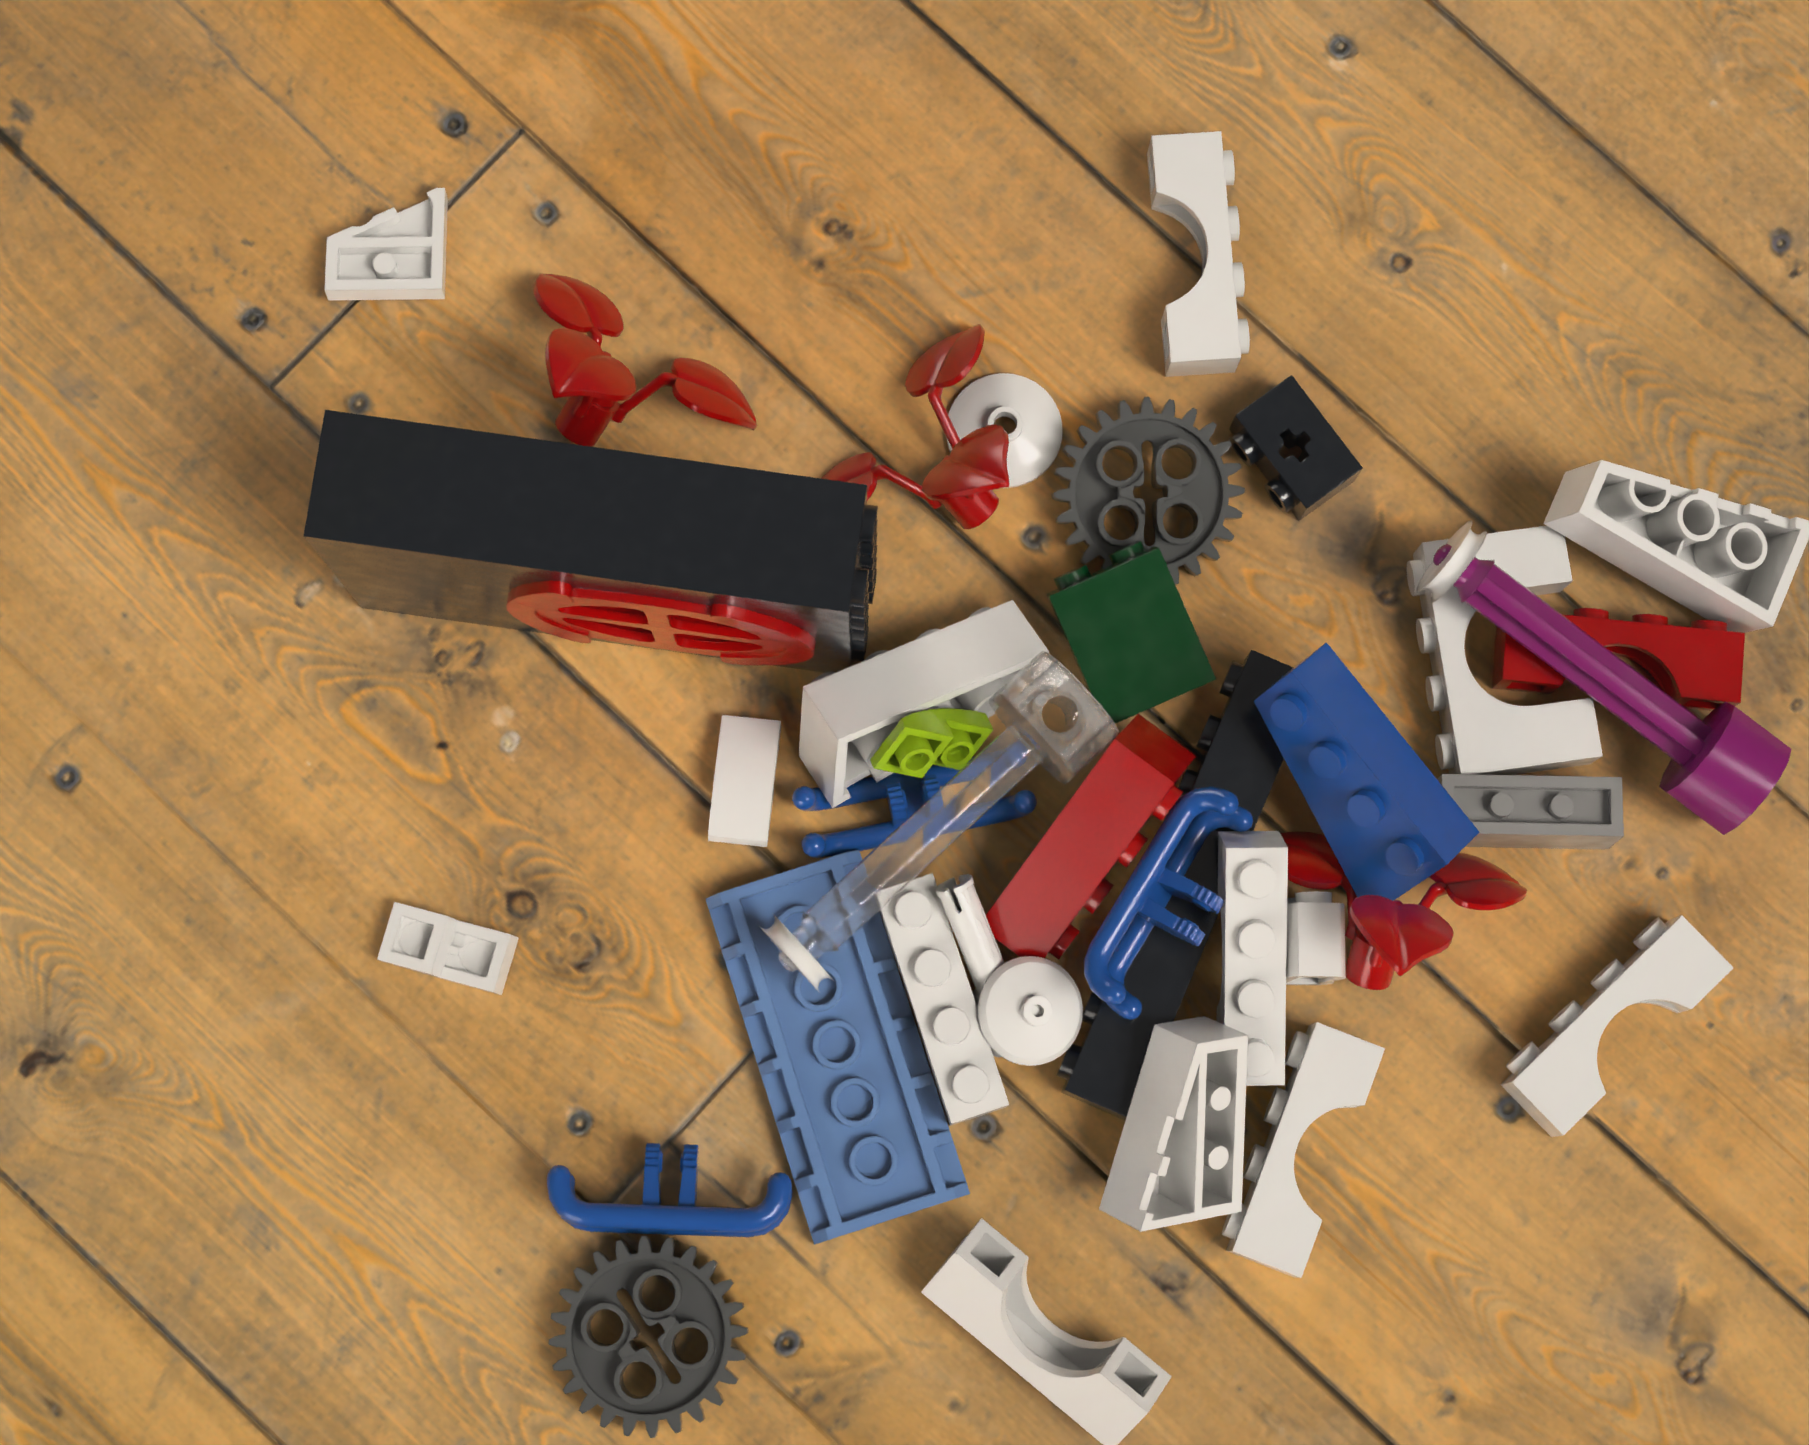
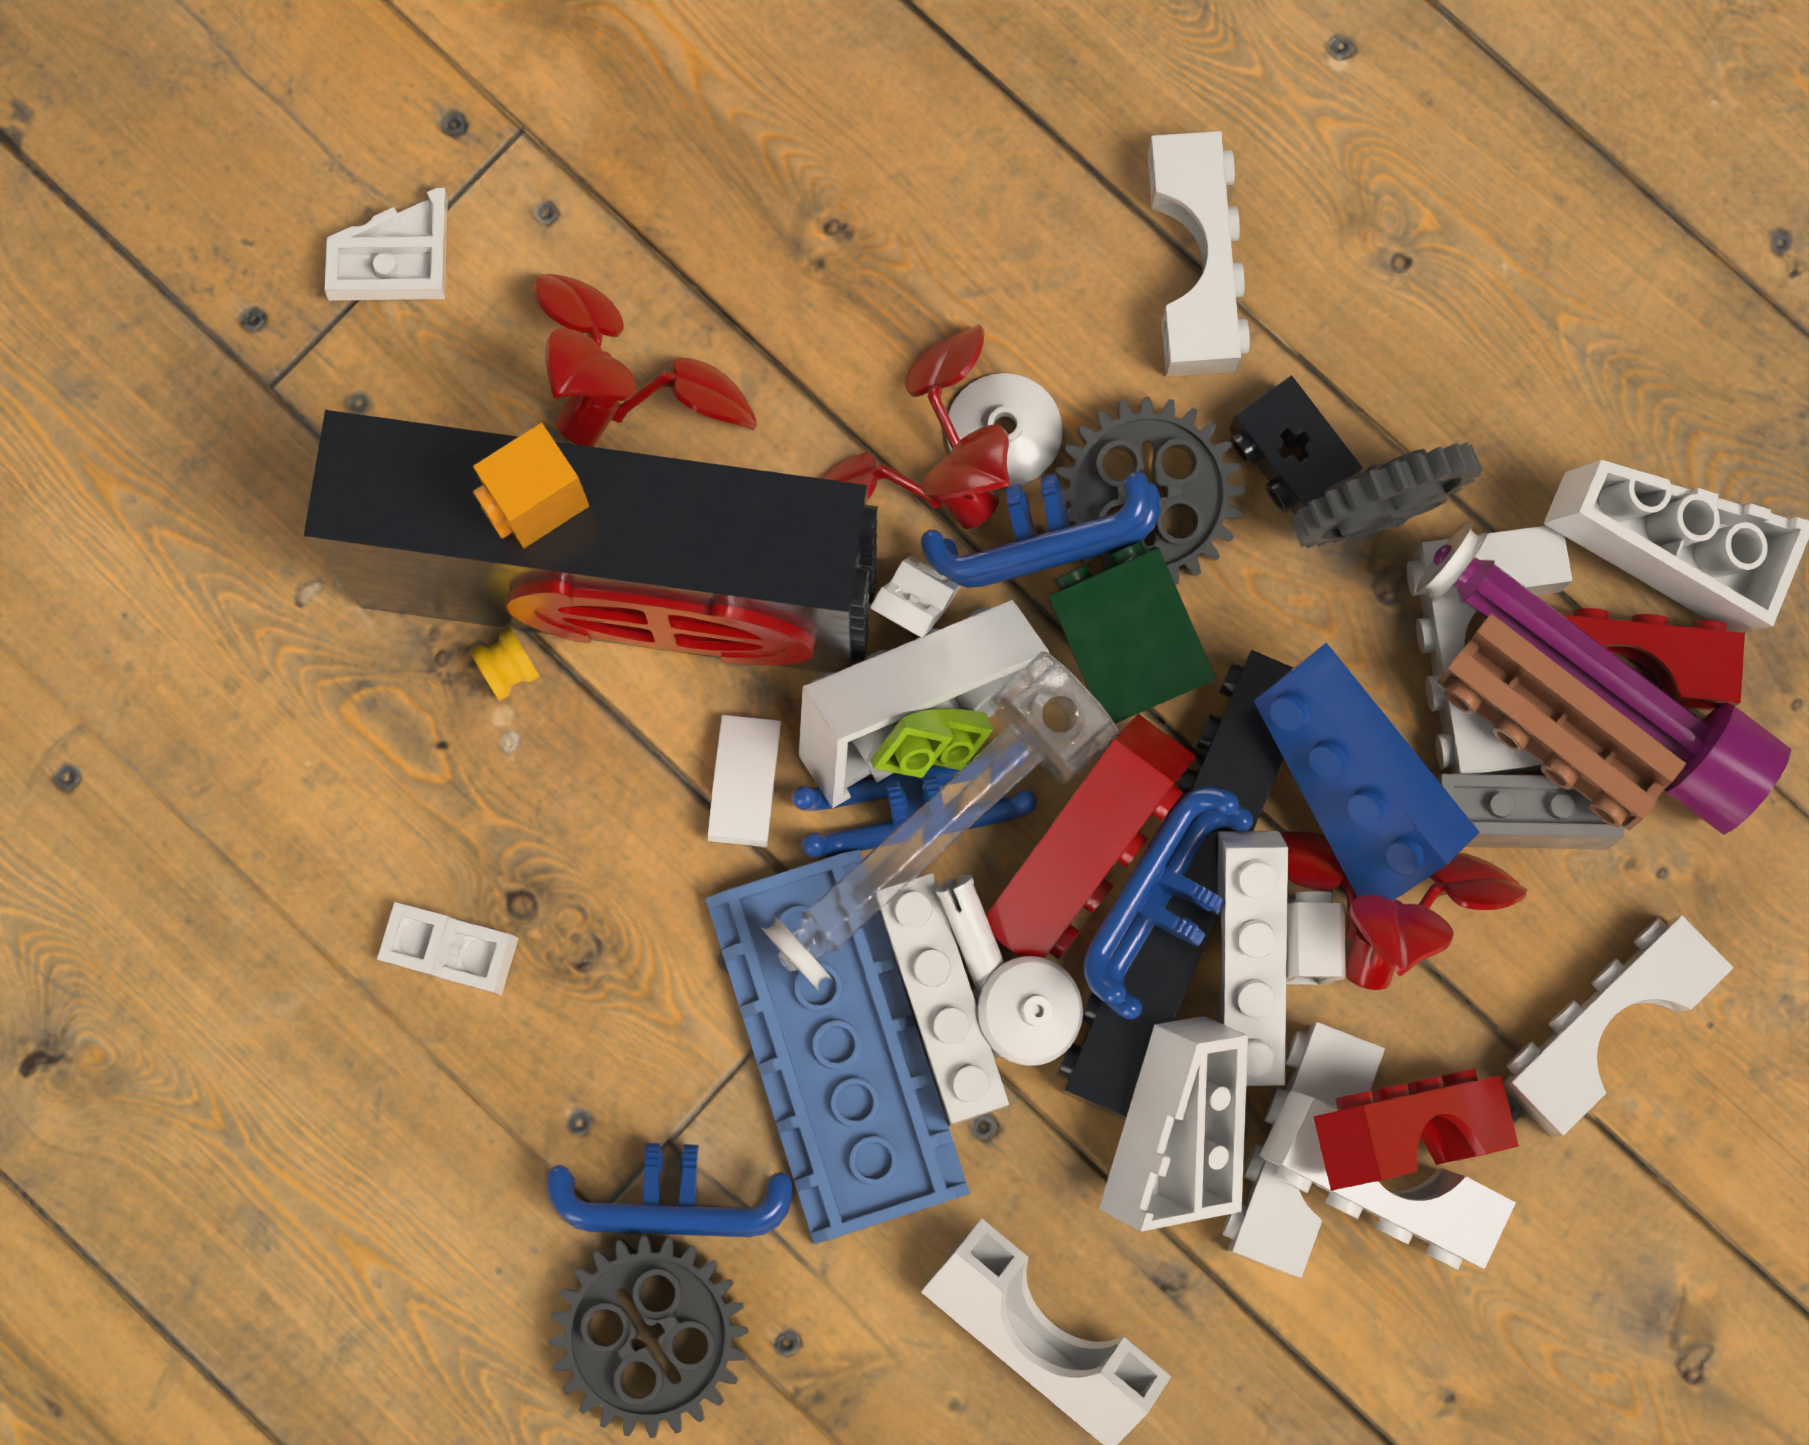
none -> yellow wheel [469,626,540,701]
none -> light orange brick [473,422,589,549]
none -> white slope [870,556,961,638]
none -> blue piece [921,472,1160,588]
none -> white arch [1259,1090,1516,1270]
none -> dark grey gear [1291,442,1483,548]
none -> red arch [1313,1068,1519,1191]
none -> nougat brick [1437,613,1686,831]

